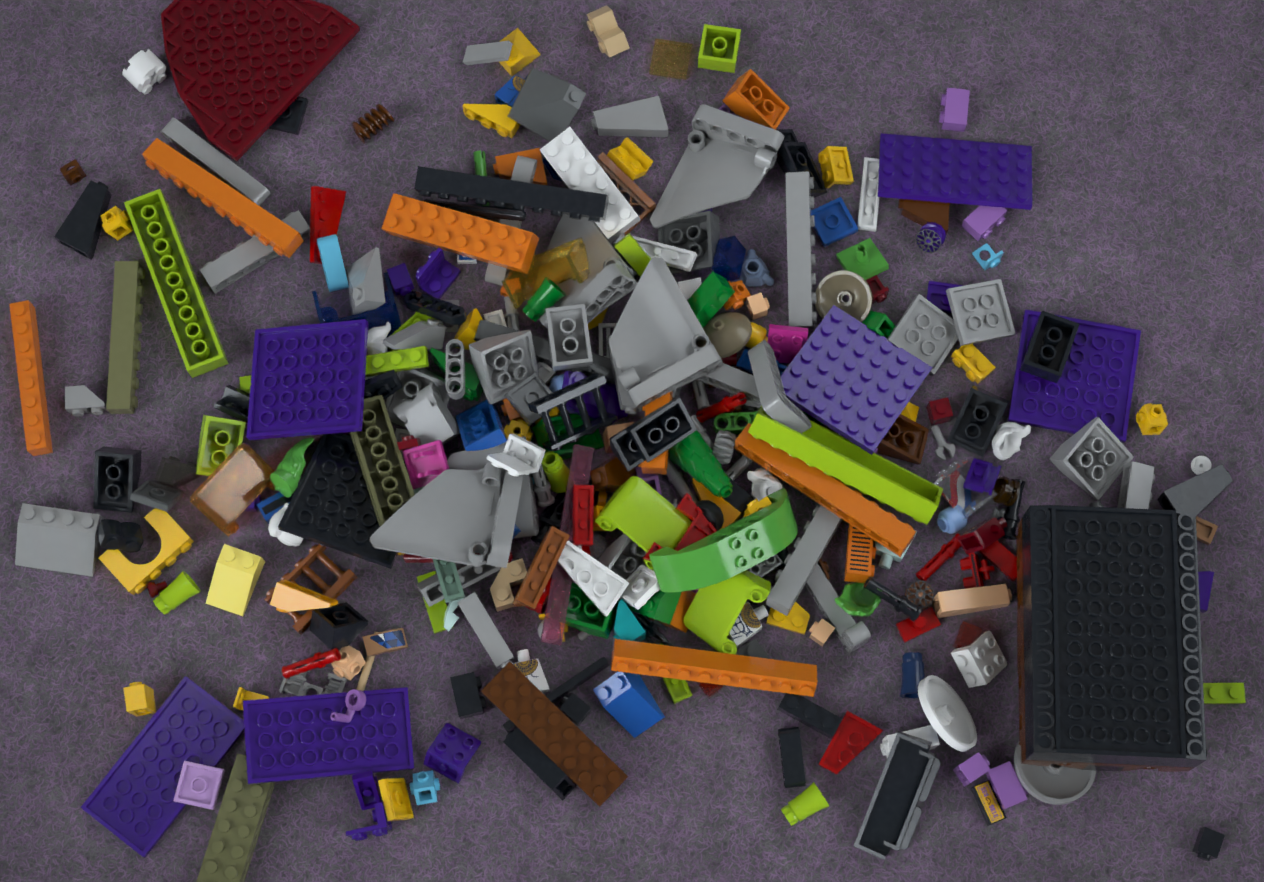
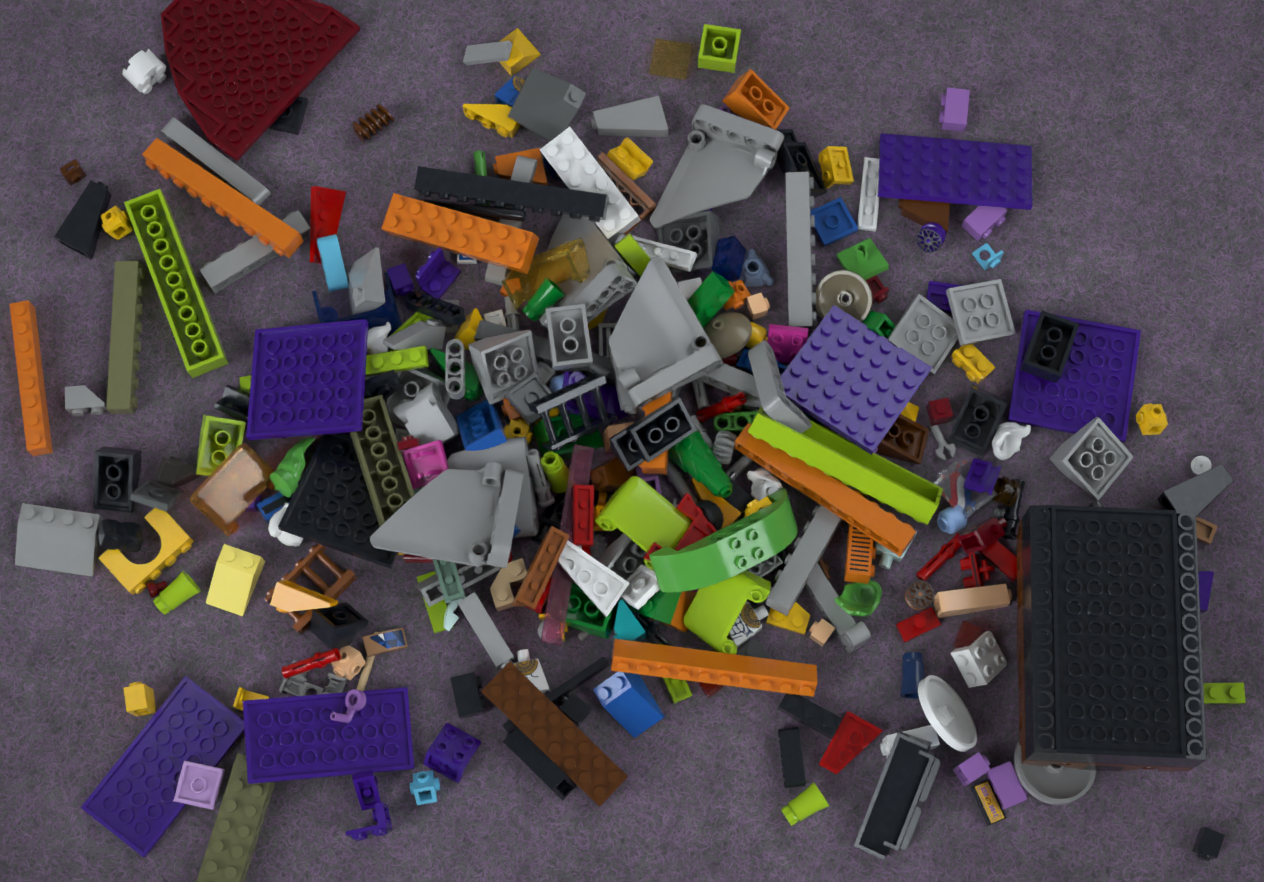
yellow tile [378,778,414,821] -> none
white bracket [486,433,546,477] -> none
tan brick [587,5,629,57] -> none
black pin [863,577,923,621] -> none
light grey brick [1117,461,1155,509] -> none

